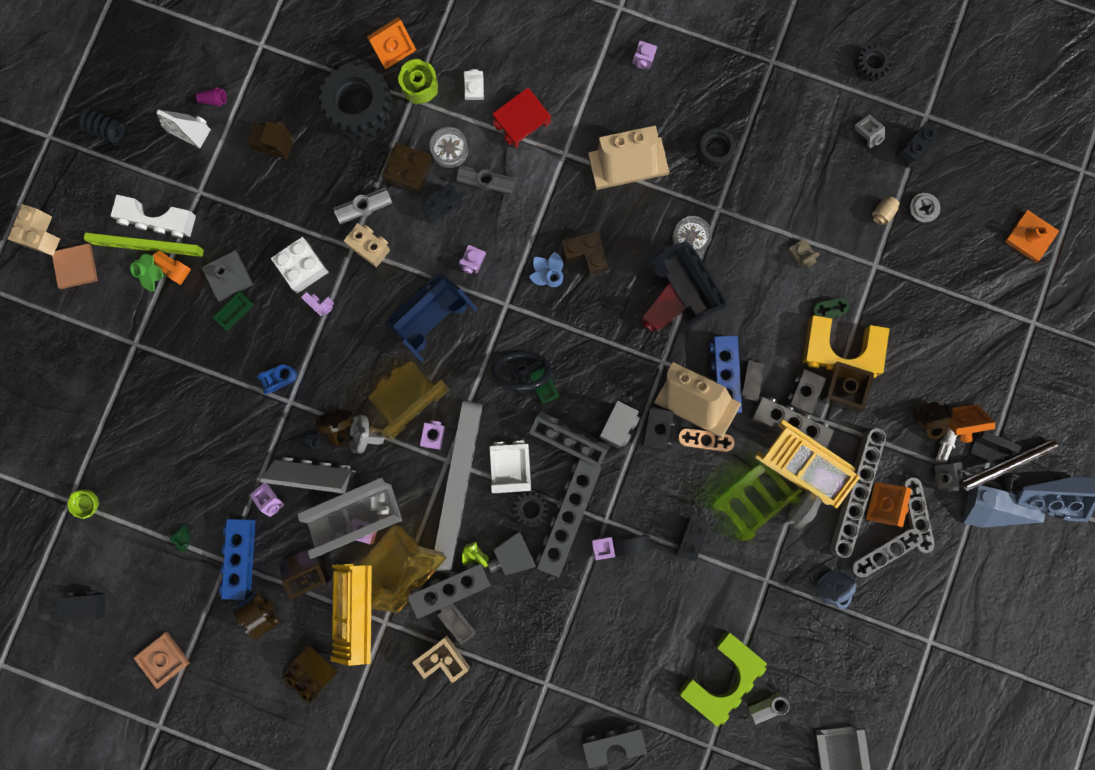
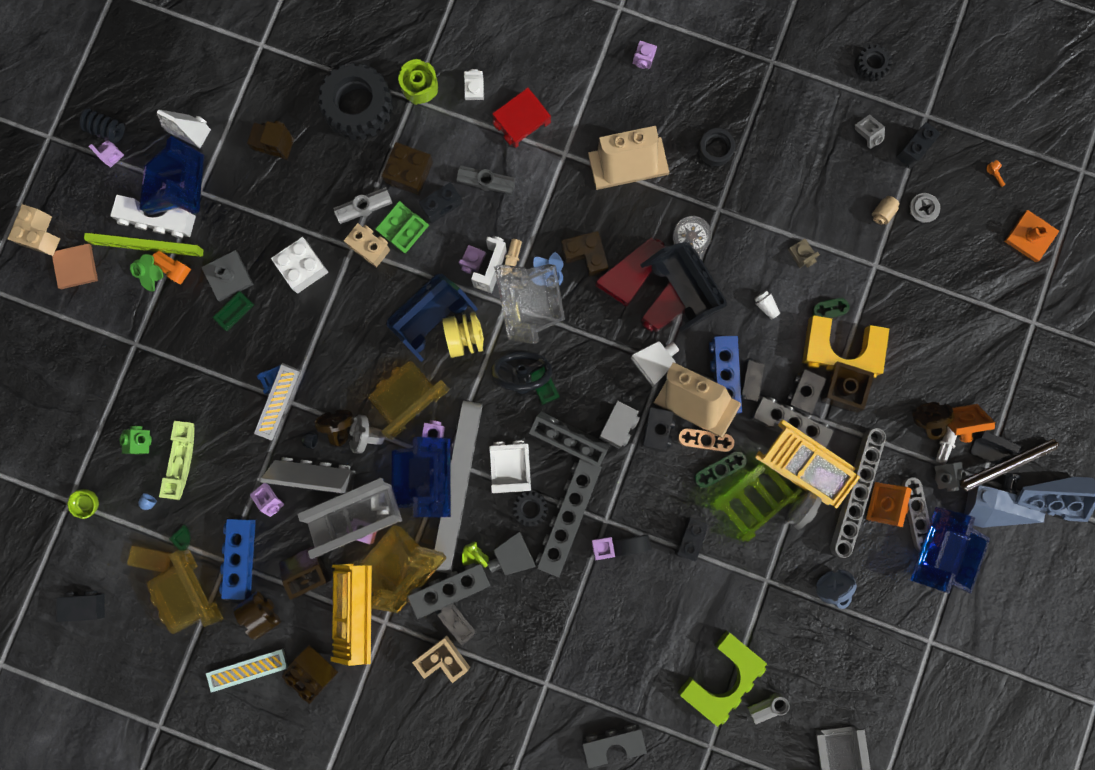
nougat tile [134,632,190,689] -> none
magenta cone [196,87,227,107] -> none
lavender bracket [301,292,334,316] -> none
orange tile [367,17,416,70] -> none
clear piece [430,127,468,168] -> none
light grey beam [852,529,922,577] -> none
none -> lavender panel [89,141,124,168]
none -> bright green brick [120,426,151,454]
none -> clear yellow tile [127,546,172,573]
none -> medium blue hinge [138,493,157,510]
none -> clear blue windscreen [139,136,204,215]
none -> clear yellow windscreen [147,550,223,634]
none -> yellowish green slope [159,421,194,500]
none -> tile [206,649,288,692]
none -> tile [254,363,301,440]
none -> bright green slope [375,201,429,254]
none -> clear blue windscreen [392,437,451,517]
none -> light yellow wheel [443,312,484,358]
none -> white panel [471,236,507,294]
none -> clear windscreen [494,264,565,344]
none -> tan axle [502,239,522,277]
none -> dark red slope [596,238,665,307]
none -> white torso [631,342,679,387]
none -> dark green beam [694,452,747,488]
none -> white cone [754,290,780,319]
none -> clear blue windscreen [910,507,990,594]
none -> orange hand [986,160,1005,187]

